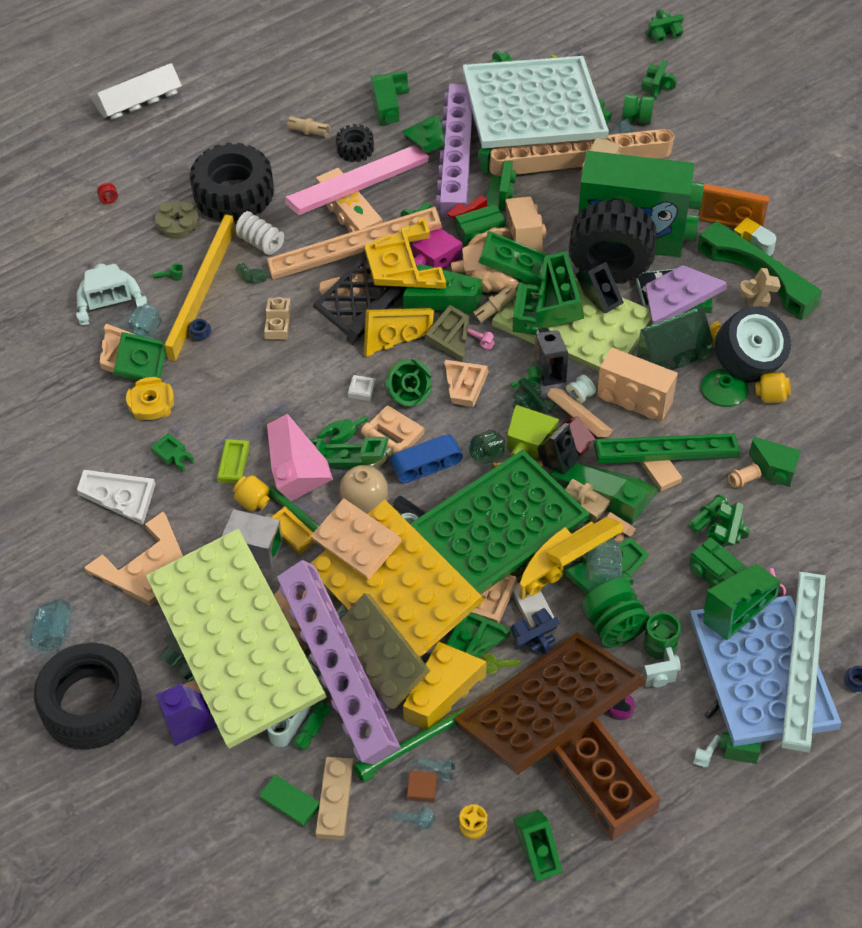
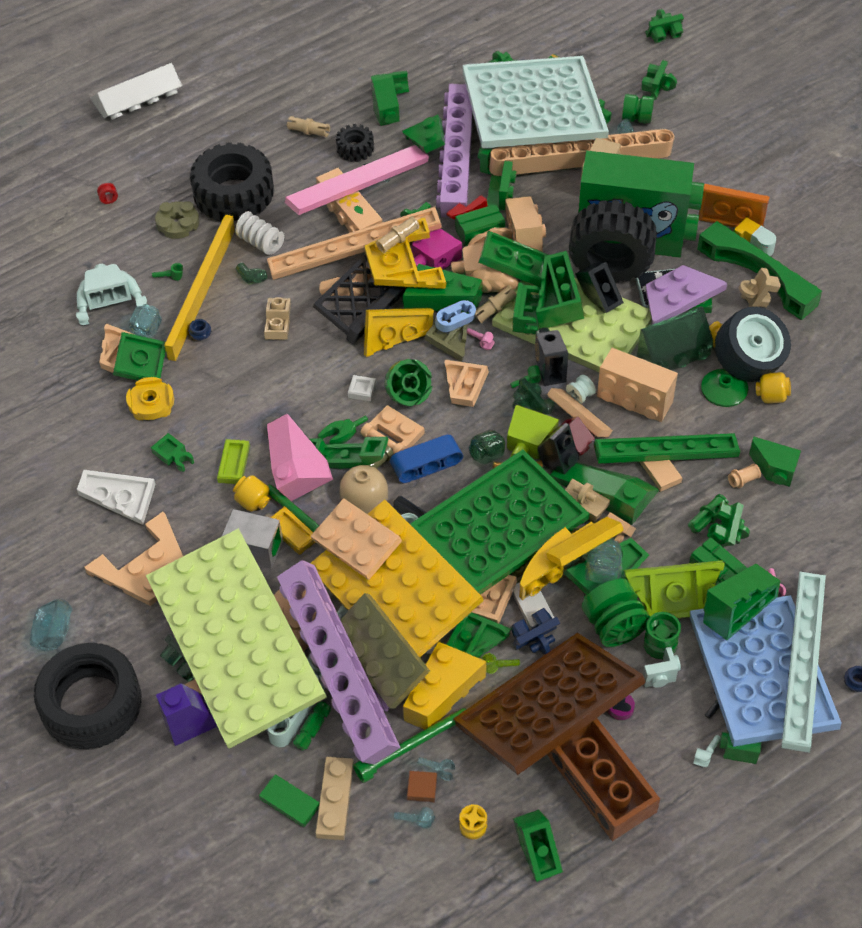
none -> tan pin [376,216,420,253]
none -> light blue beam [435,300,476,332]
none -> lime wing [624,561,725,618]

